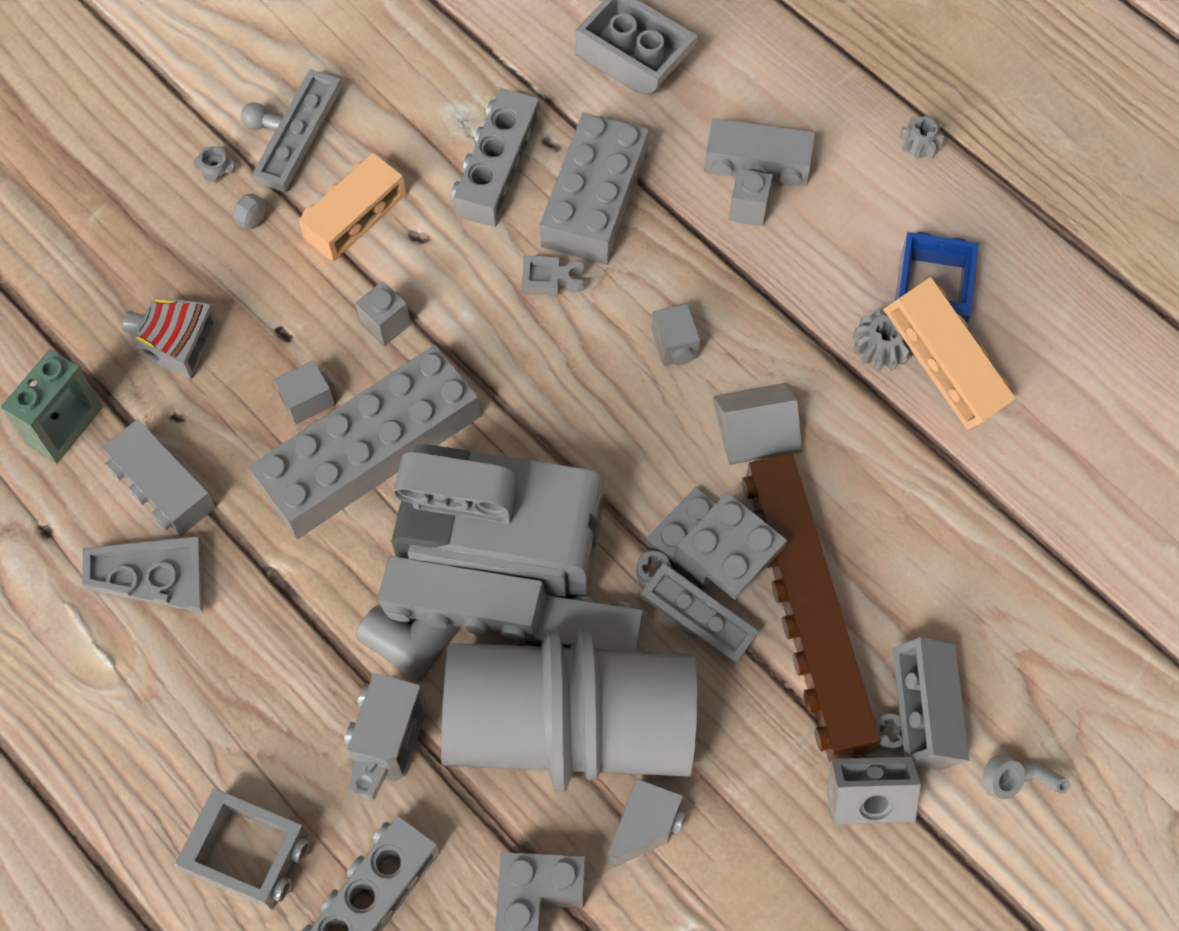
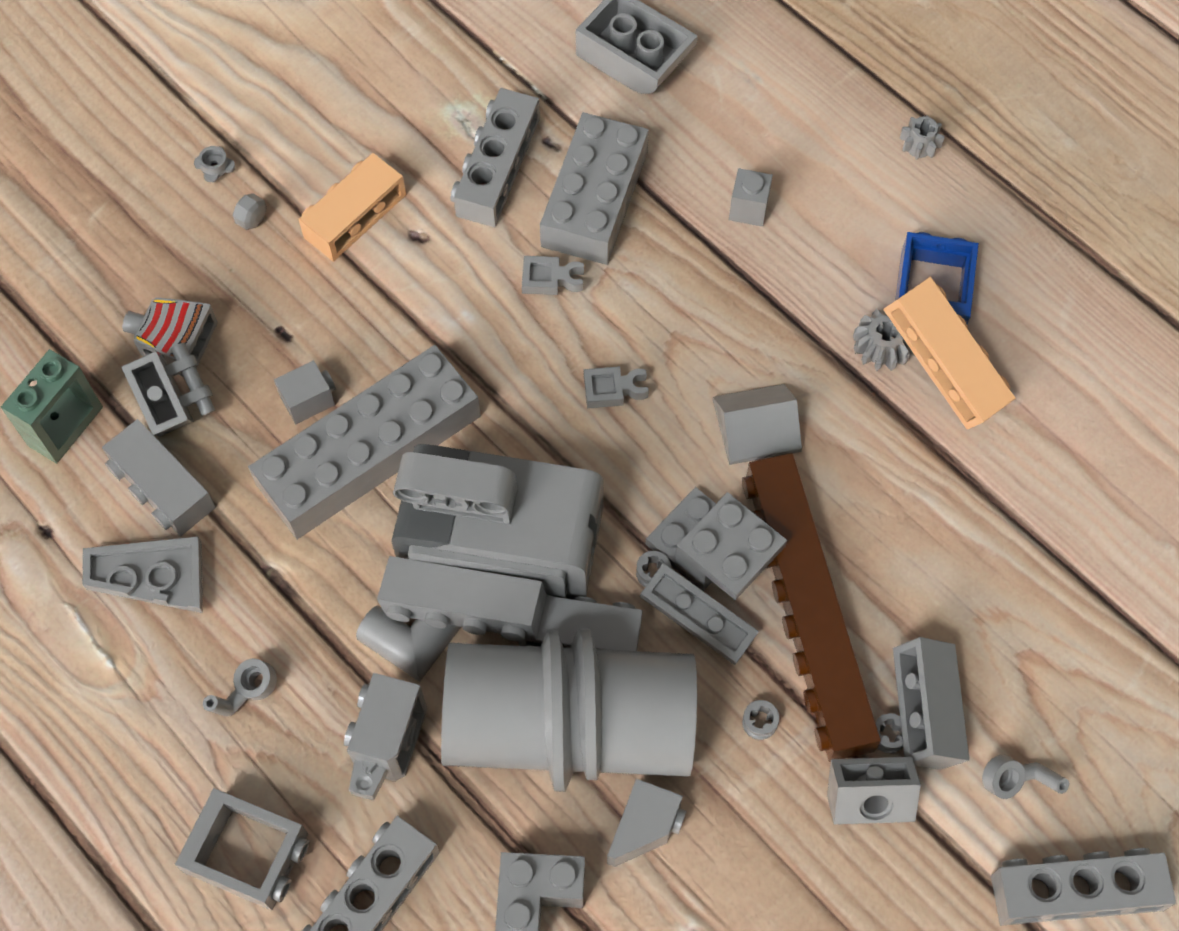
light grey plate [241,69,342,193] -> none
light grey brick [355,281,411,347] -> none
light grey brick [652,303,700,366] -> none
light grey brick [704,118,815,186] -> none
none -> light grey brick [121,343,215,437]
none -> light grey plate [203,659,277,717]
none -> light grey plate [584,366,649,409]
none -> light grey bush [742,700,779,740]
none -> light grey brick [991,848,1177,926]

